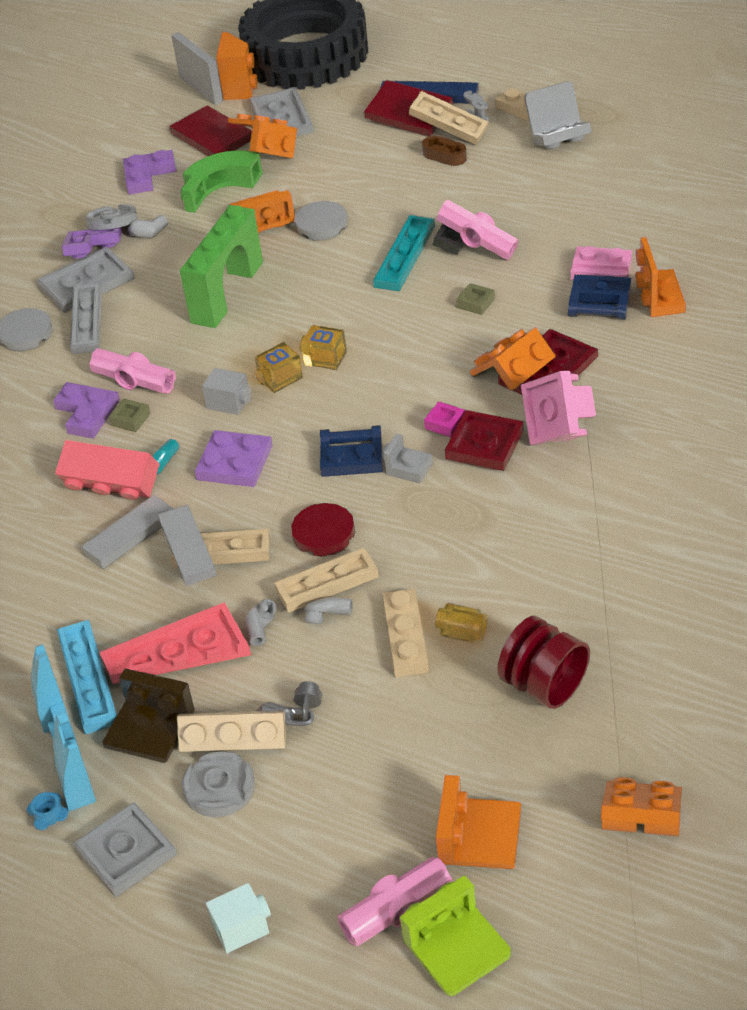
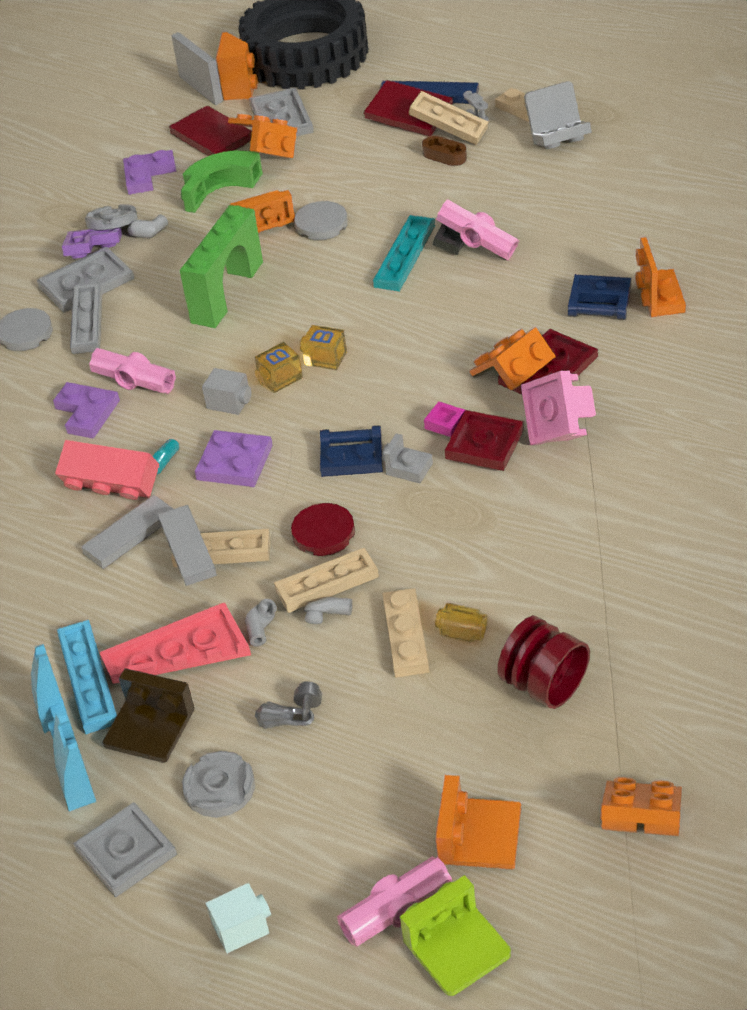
dark azure plate [27,792,69,830] -> none
olive tile [109,398,151,432] -> none
tan plate [177,711,287,752] -> none
olive tile [456,283,495,315] -> none
bright pink plate [570,246,632,280] -> none

